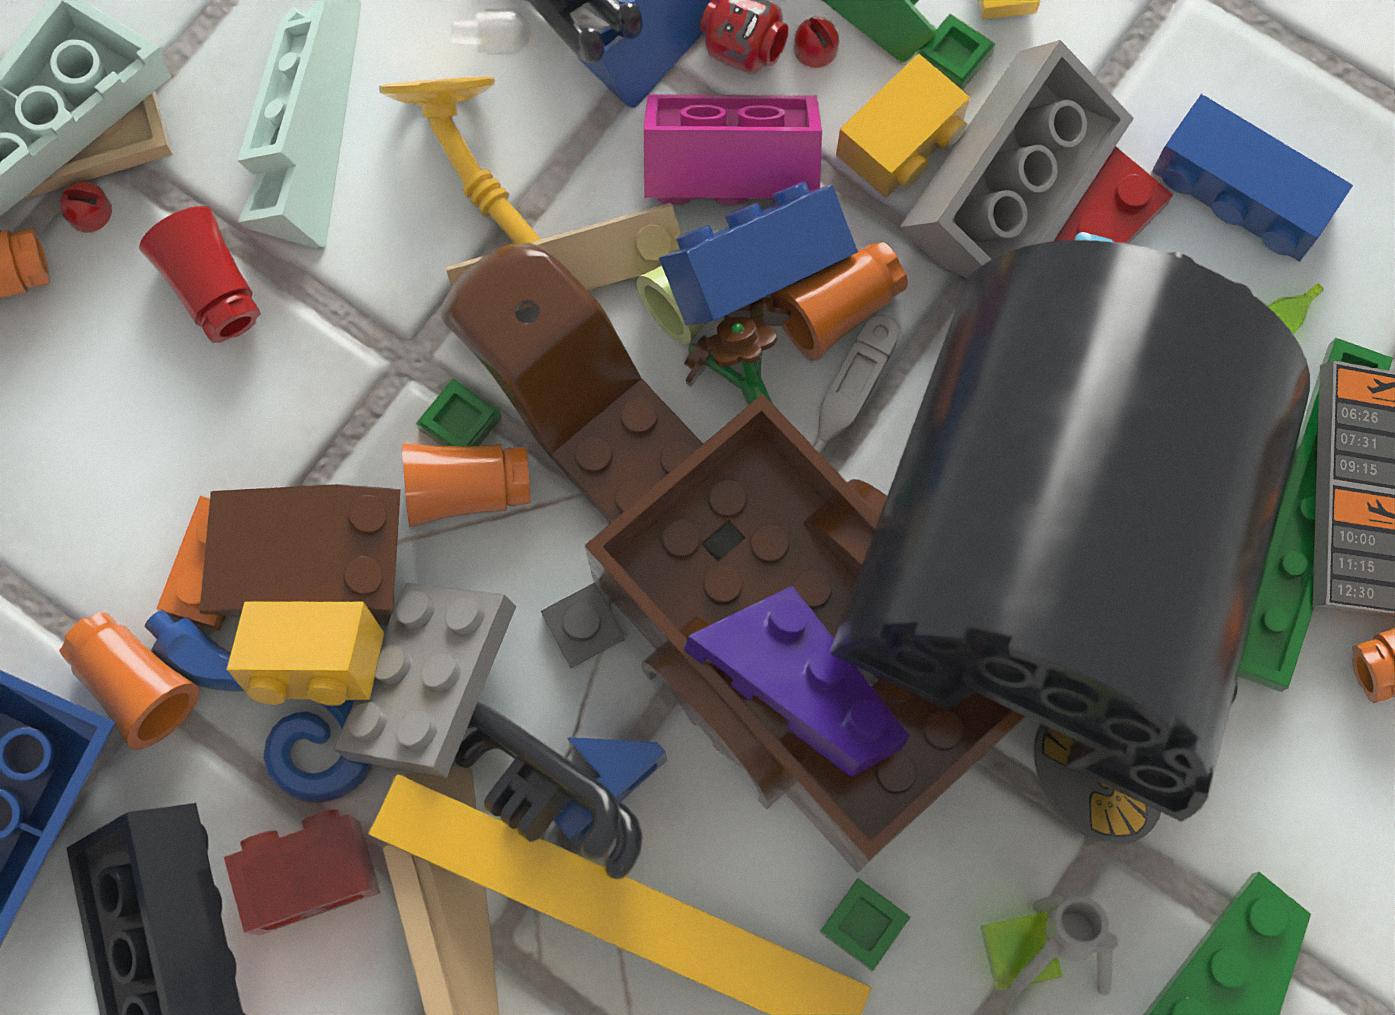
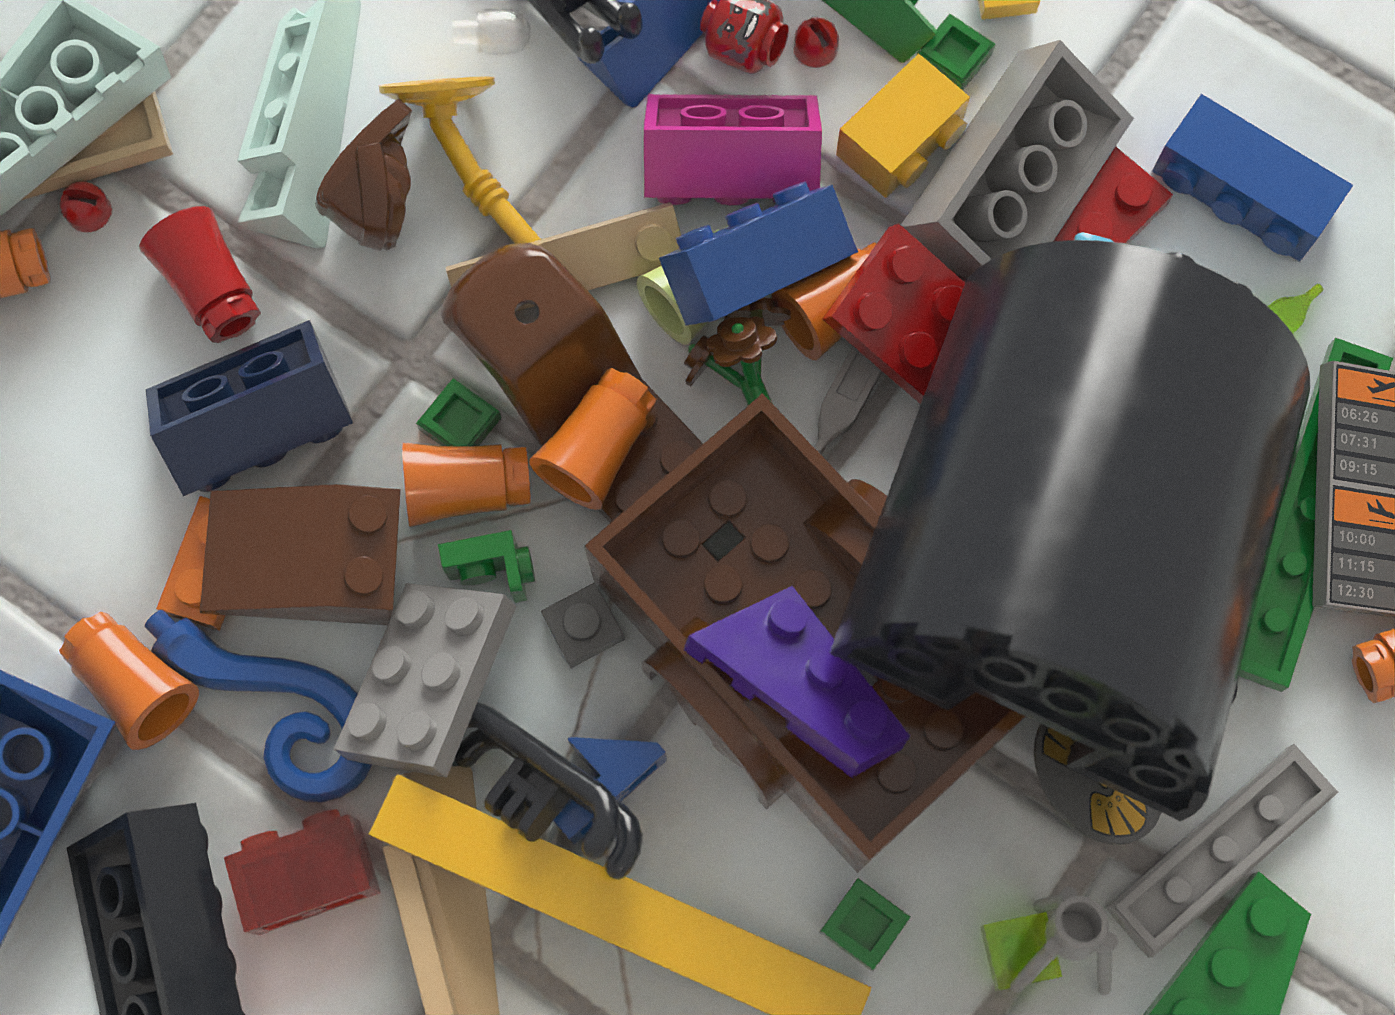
yellow brick [227,602,384,706] -> none
none -> dark blue slope [145,320,353,497]
none -> reddish brown hair [315,99,412,251]
none -> green bracket [438,530,535,603]
none -> orange plant [529,368,657,510]
none -> red plate [822,223,965,405]
none -> light grey tile [1105,744,1339,958]

